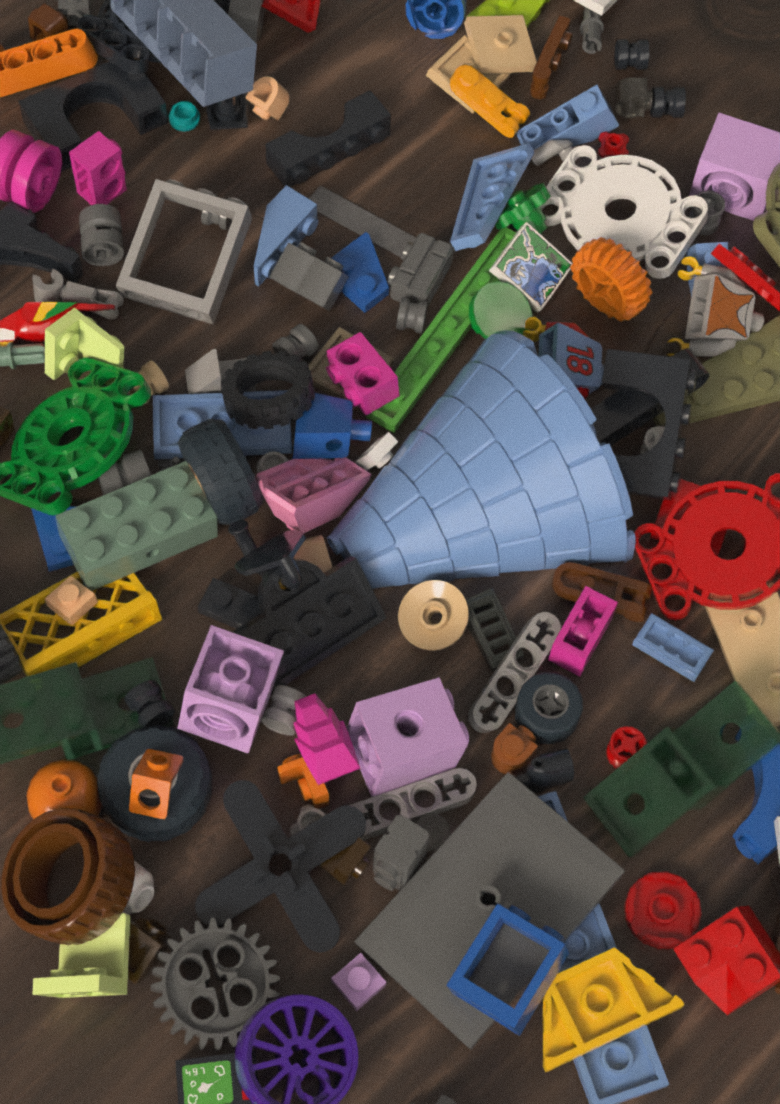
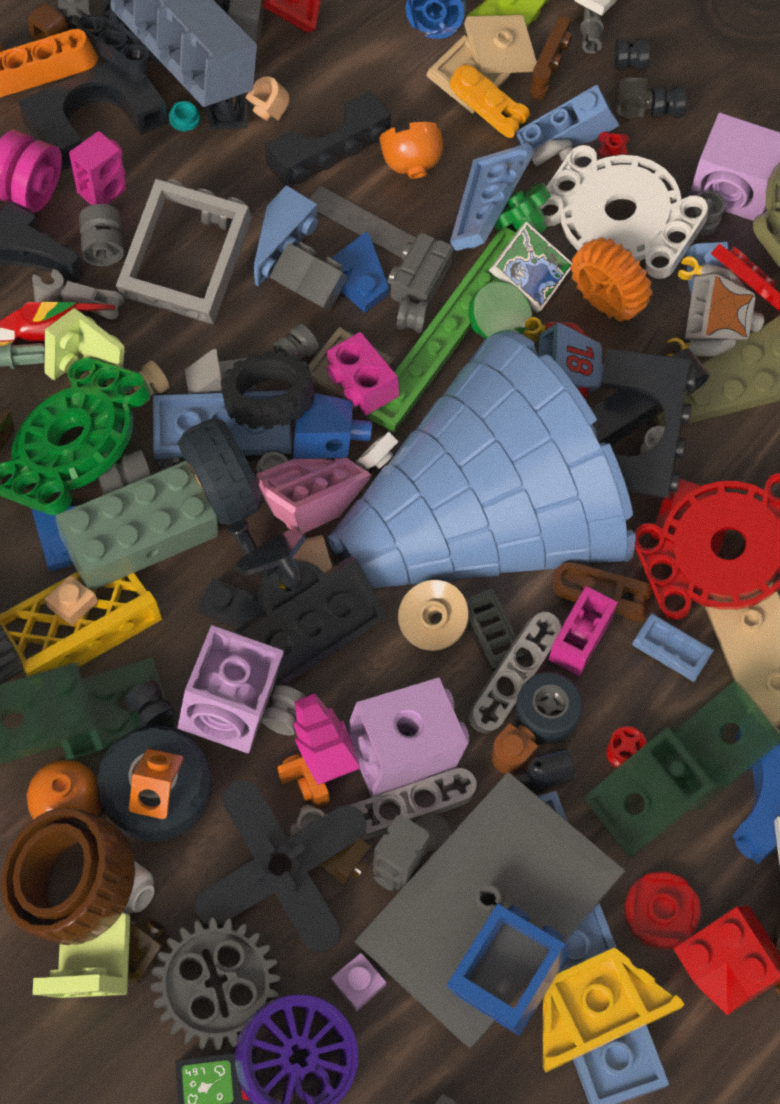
none -> orange cylinder [379,122,443,179]

